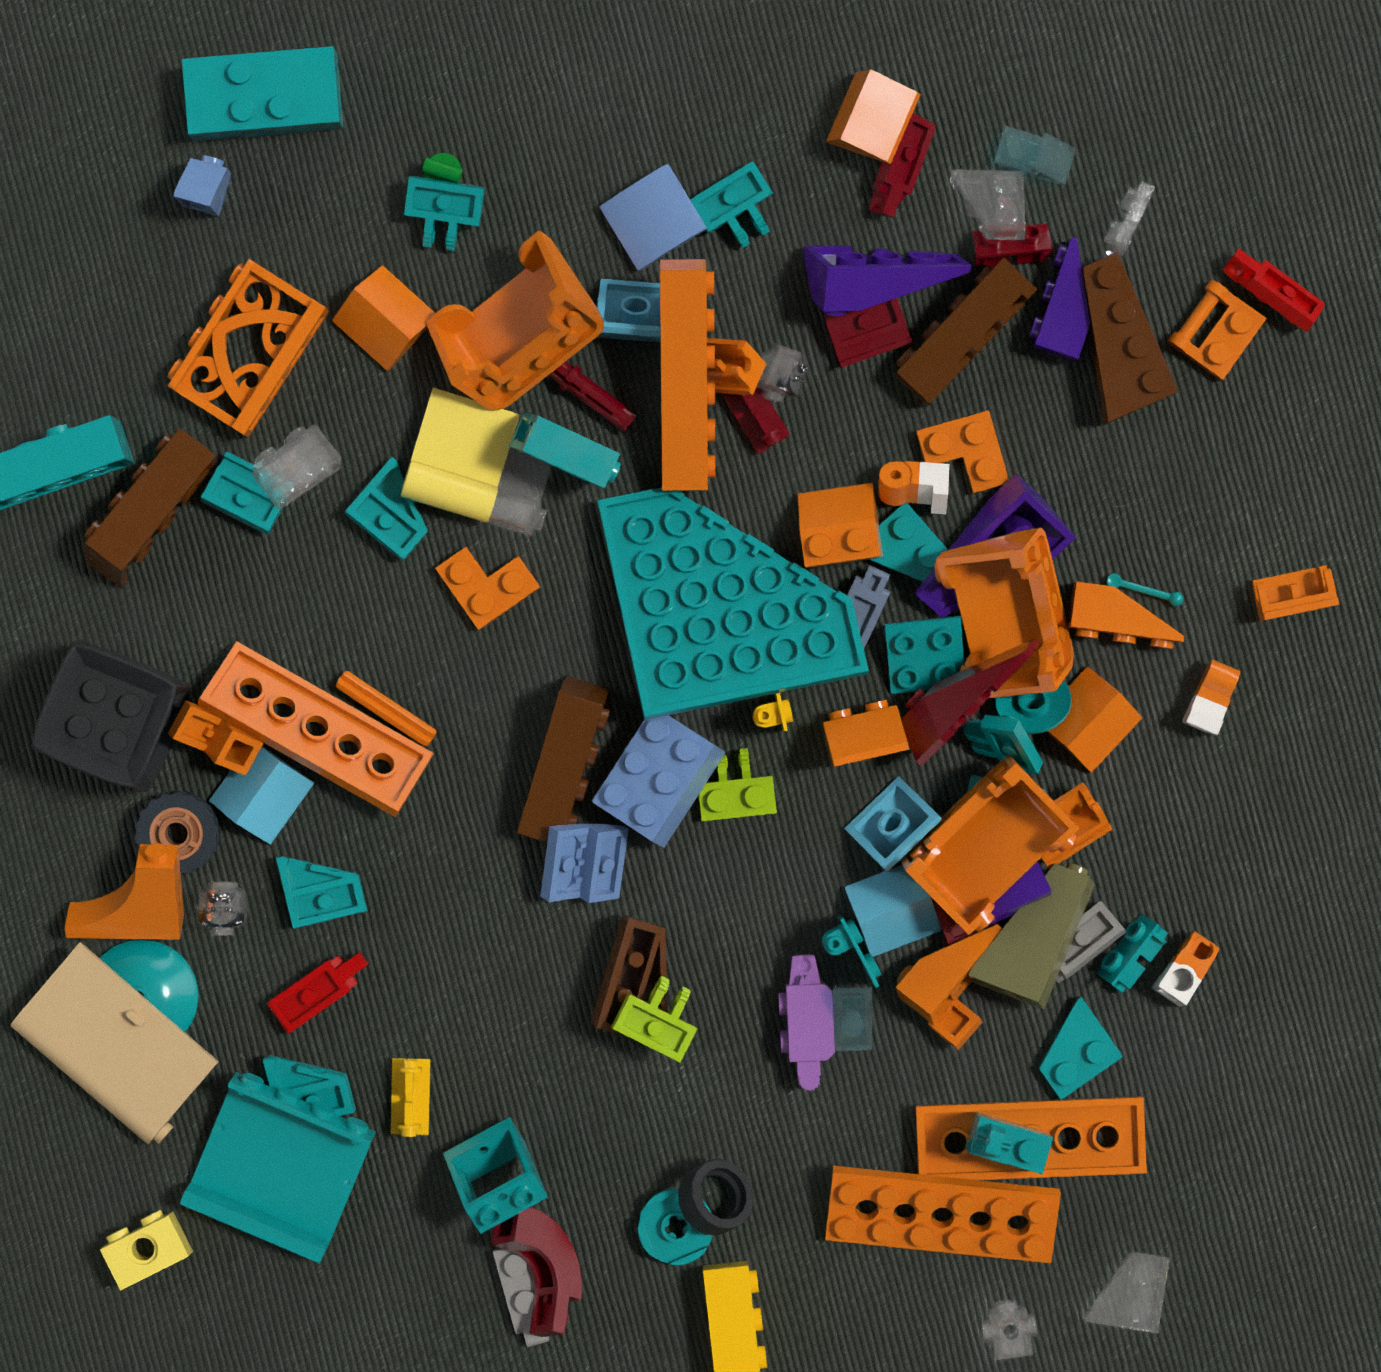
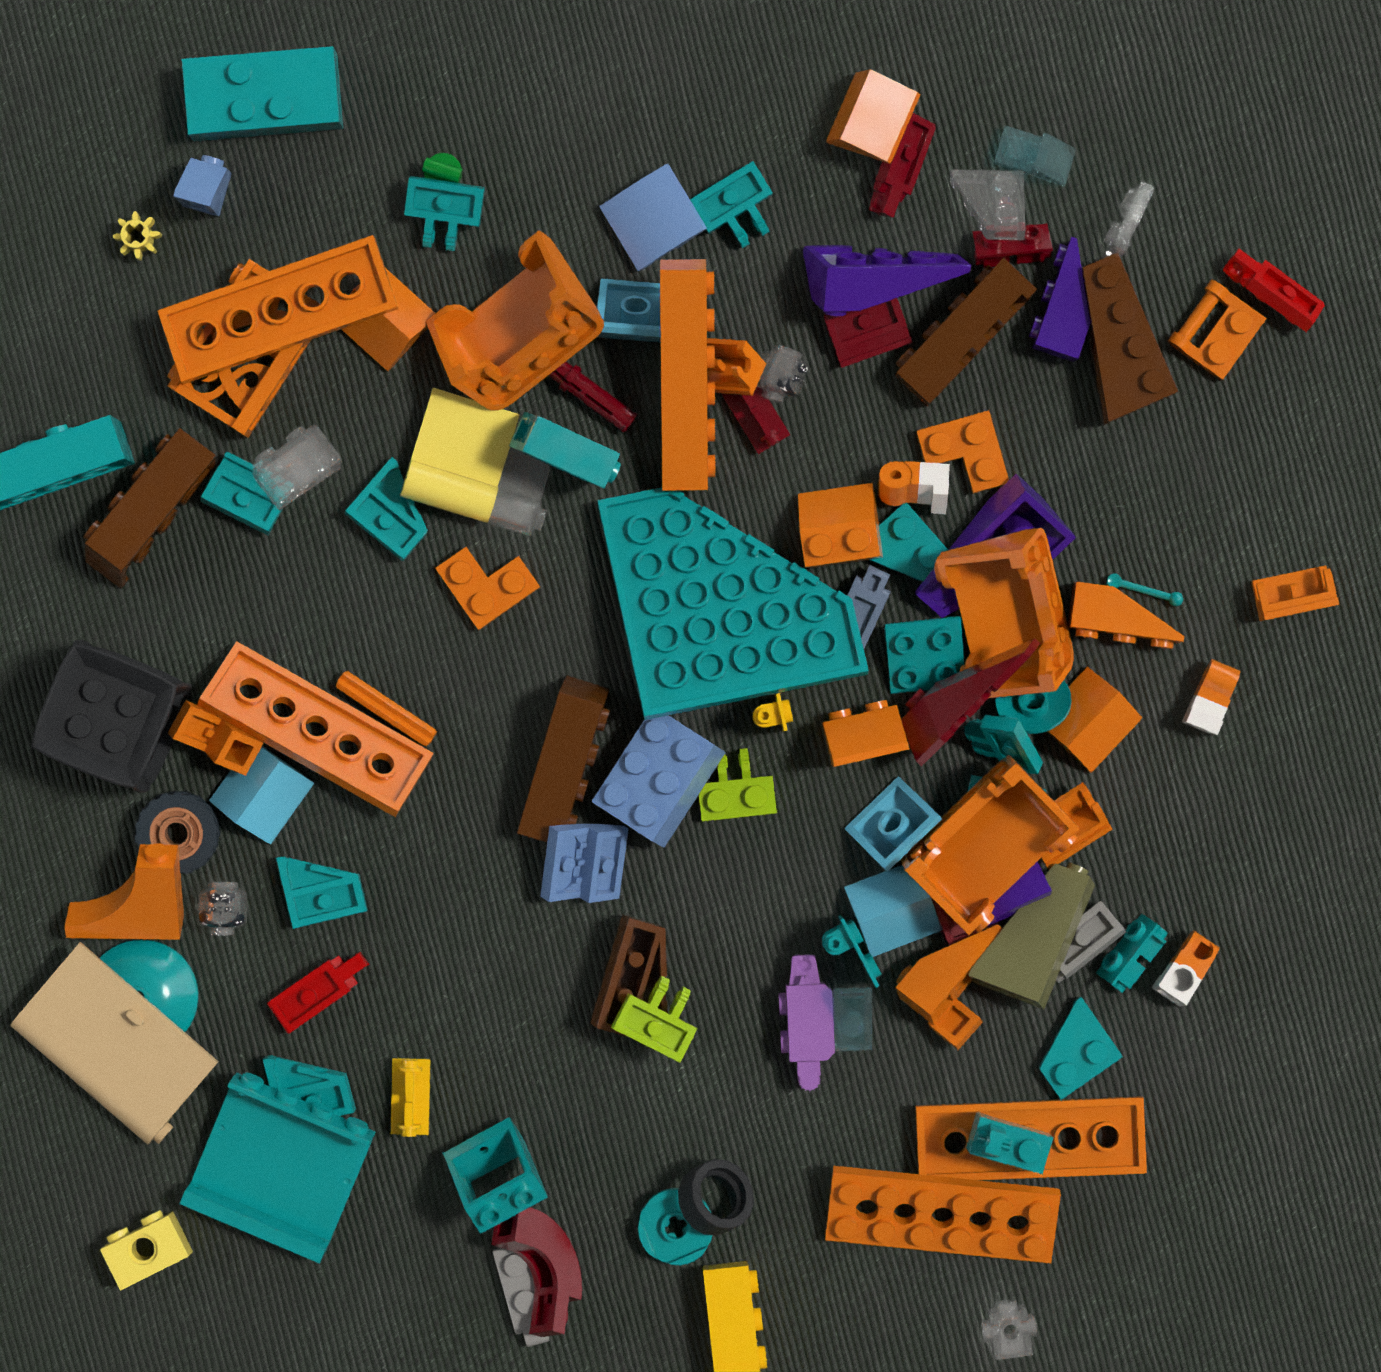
clear wing [1084,1251,1170,1334] -> none
none -> light yellow gear [113,211,162,261]
none -> orange plate [157,235,399,384]

